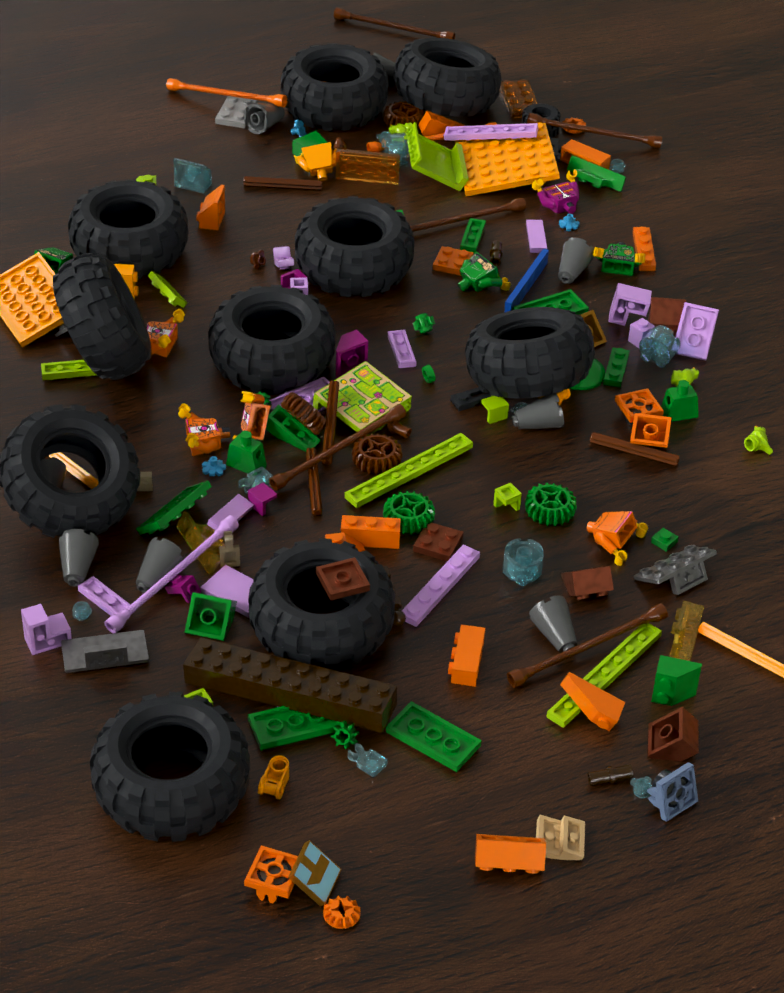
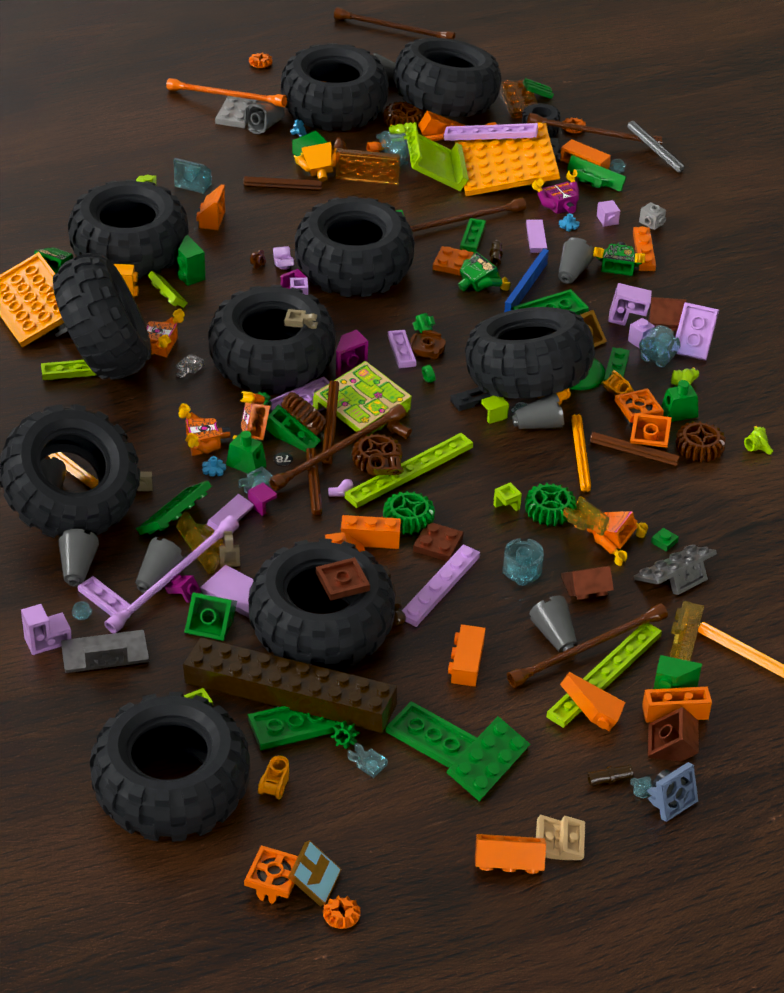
none -> clear plate [176,353,205,378]
none -> green slope [177,235,206,286]
none -> orange gear [249,52,273,68]
none -> black sticker [273,453,293,466]
none -> dark tan plate [284,309,318,329]
none -> lavender arm [328,479,353,497]
none -> reddish brown piece [366,452,404,476]
none -> reddish brown plate [410,330,446,359]
none -> green plate [446,716,530,802]
none -> green tile [523,78,554,99]
none -> clear yellow bracket [563,496,609,536]
none -> light orange axle [571,414,591,492]
none -> lavender brick [597,200,620,227]
none -> light orange piece [601,370,634,395]
none -> dark grey axle [627,121,685,173]
none -> light grey brick [639,202,666,230]
none -> orange brick [642,686,712,723]
none -> reddish brown gear [675,421,726,462]

